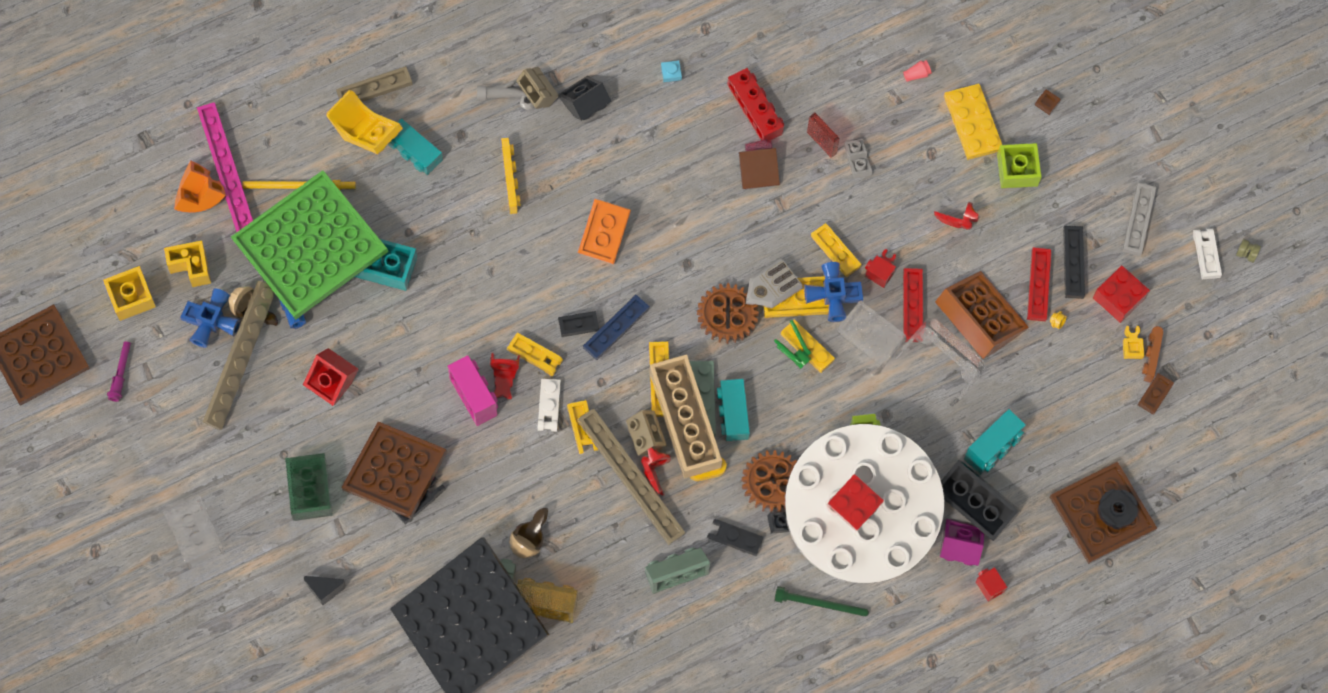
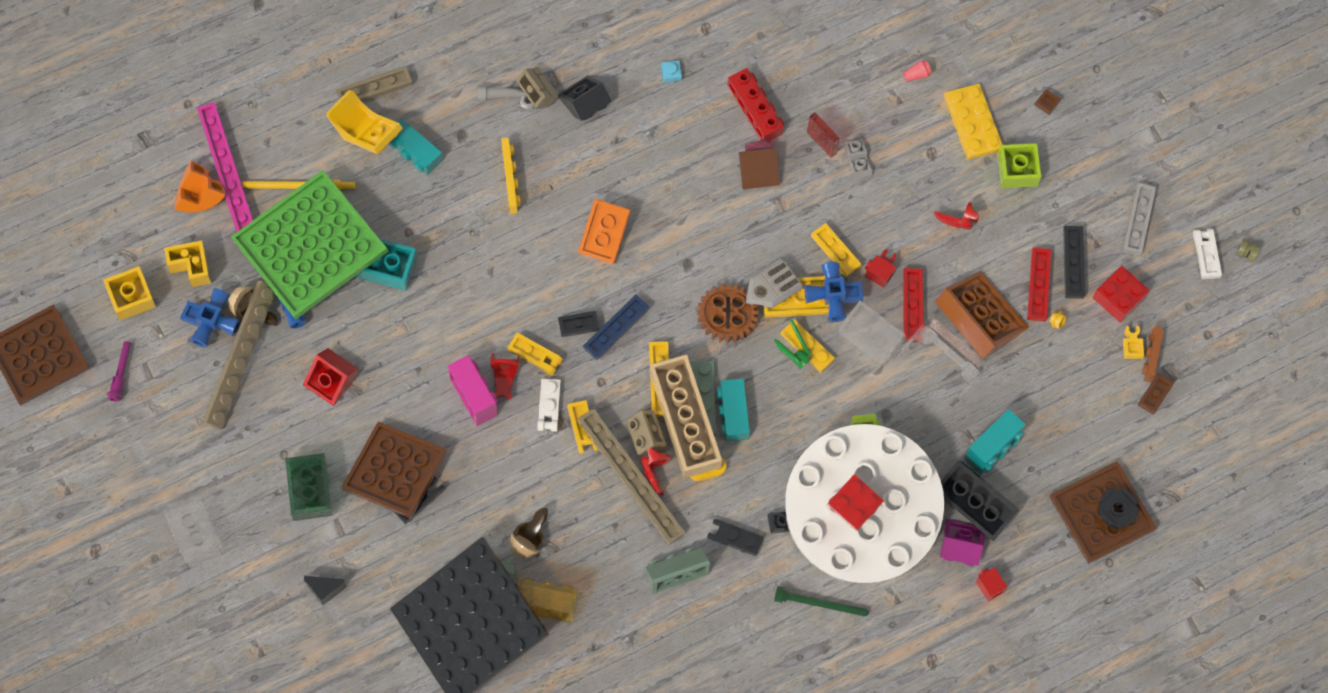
dark orange gear [741,450,797,512] -> none

